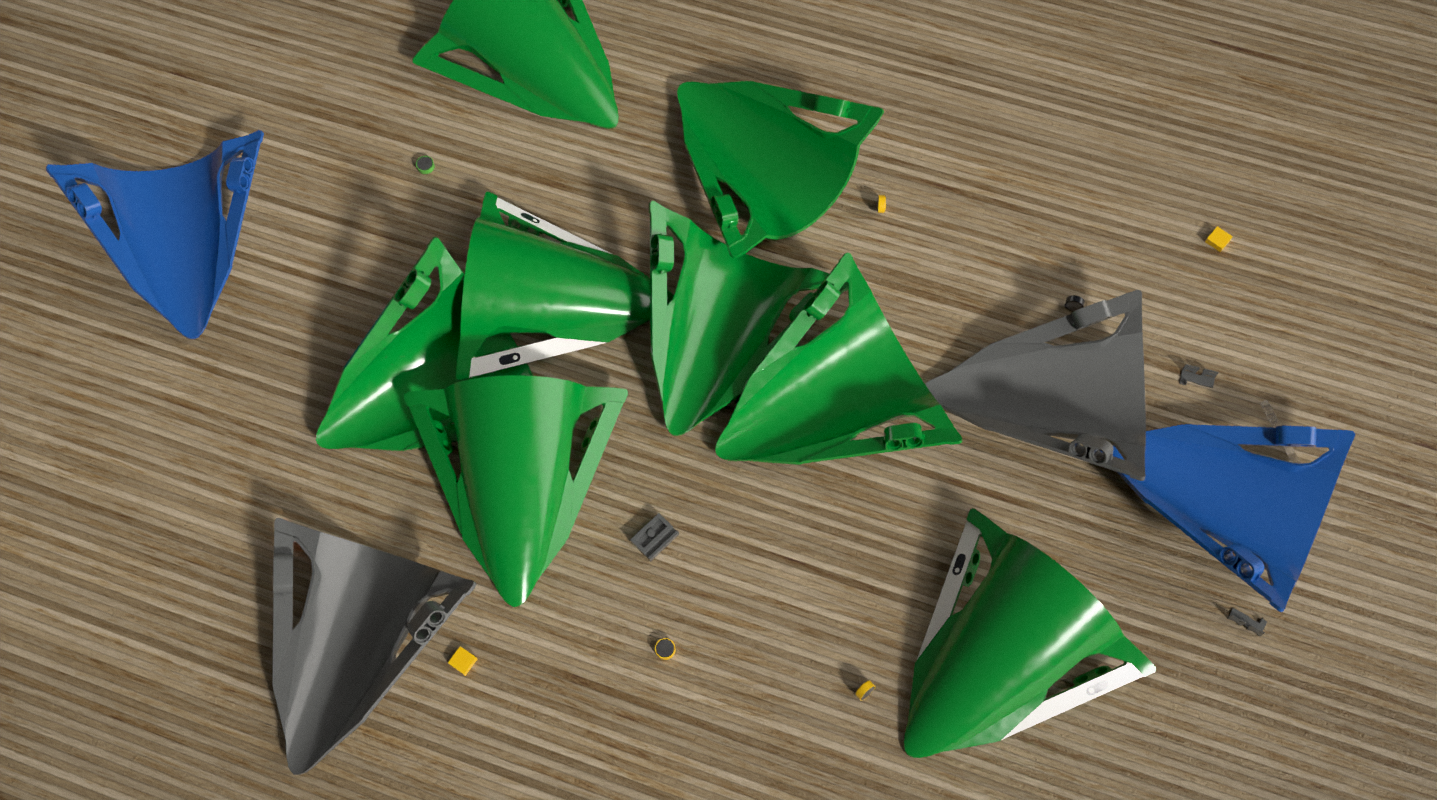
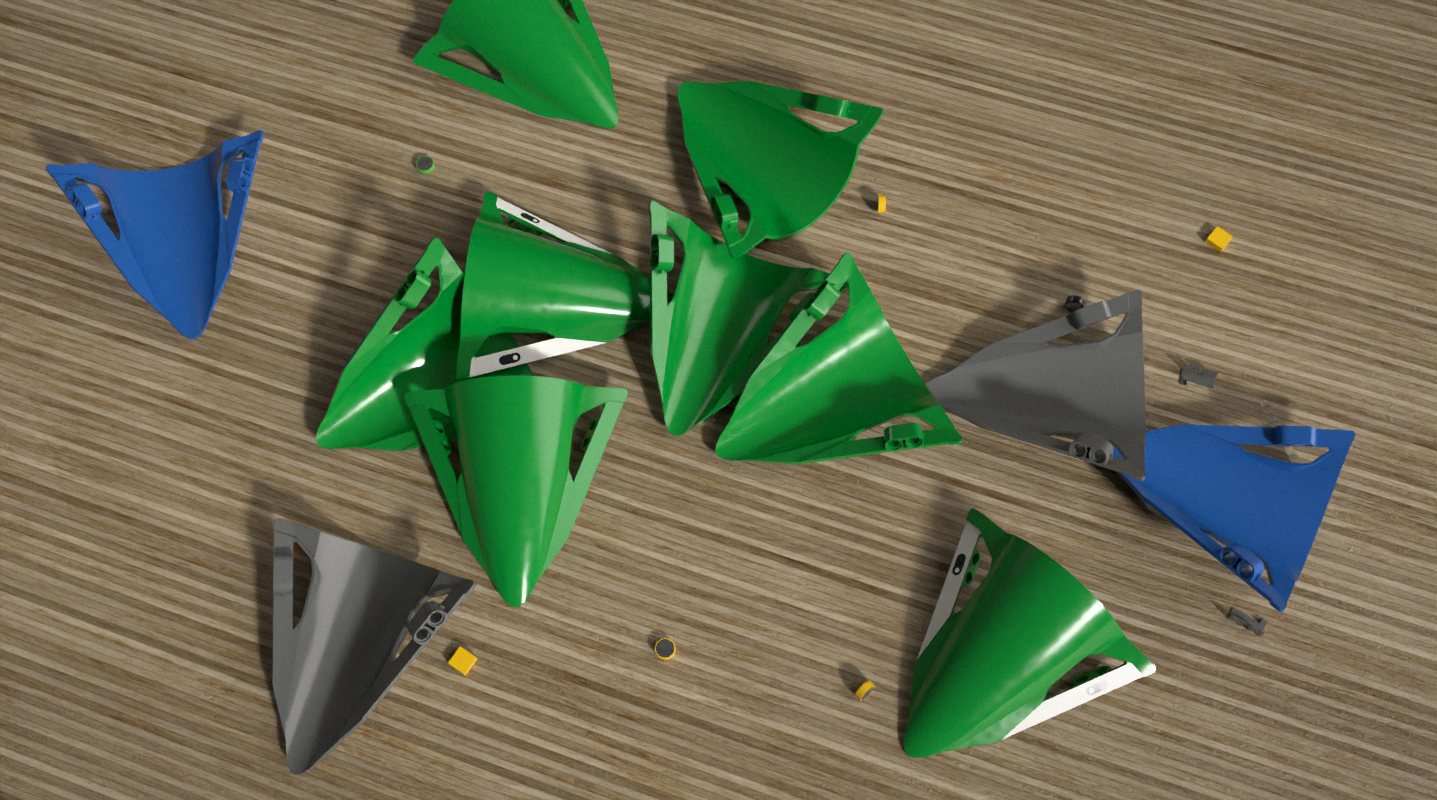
dark grey plate [630,513,679,562] -> none

